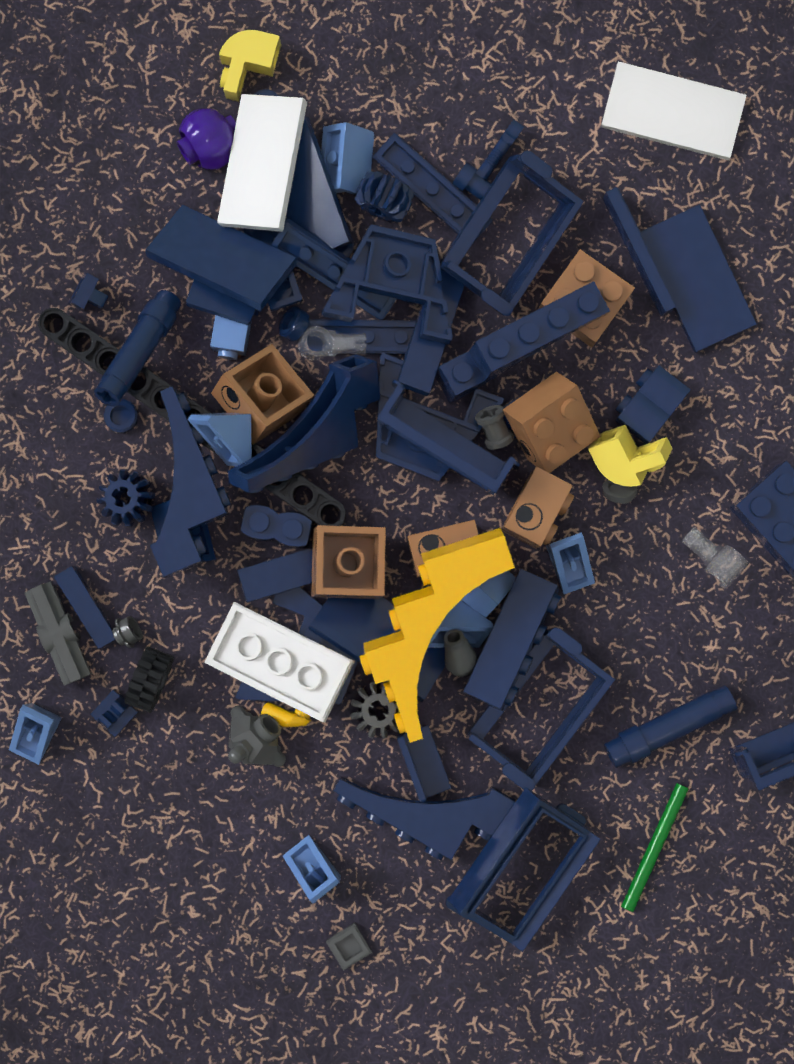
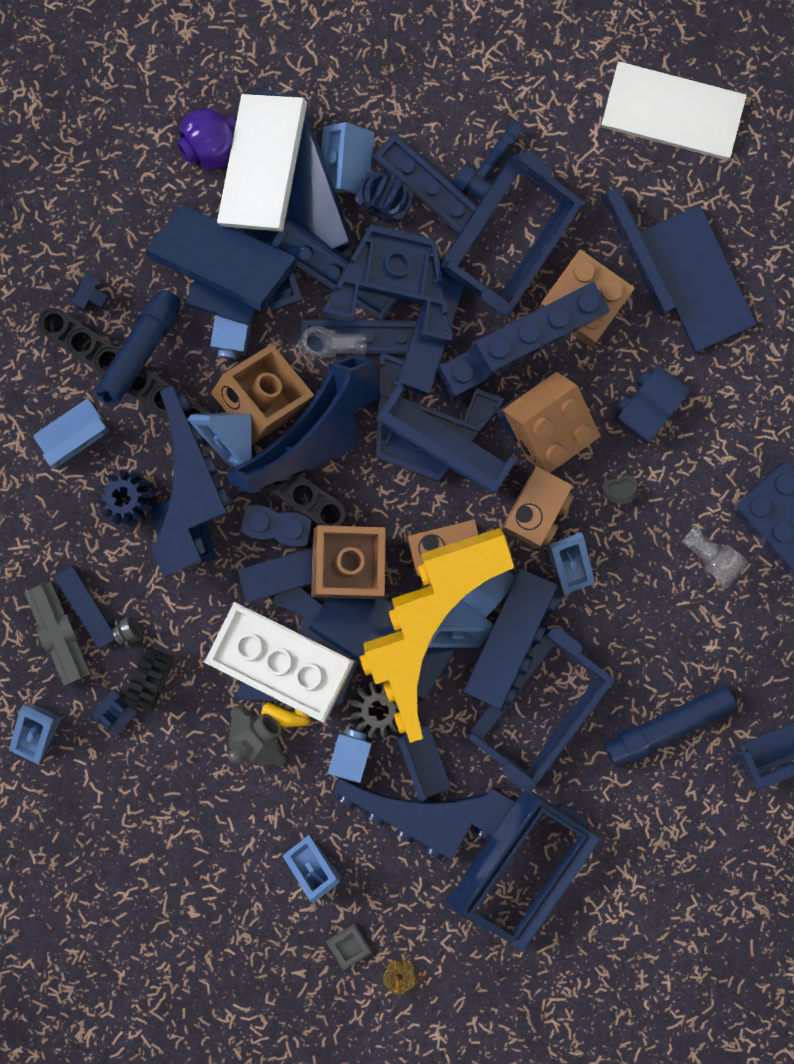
dark blue tile [104,399,138,433] -> none
light yellow brick [219,30,281,102] -> none
dark blue tile [279,306,309,342] -> none
dark grey cone [444,629,478,677] -> none
dark grey bush [475,405,514,450] -> none
light yellow brick [588,424,673,487] -> none
green bar [621,783,689,912] -> none
none -> medium blue panel [34,399,110,469]
none -> medium blue brick [327,728,372,783]
none -> clear yellow plate [383,960,416,994]

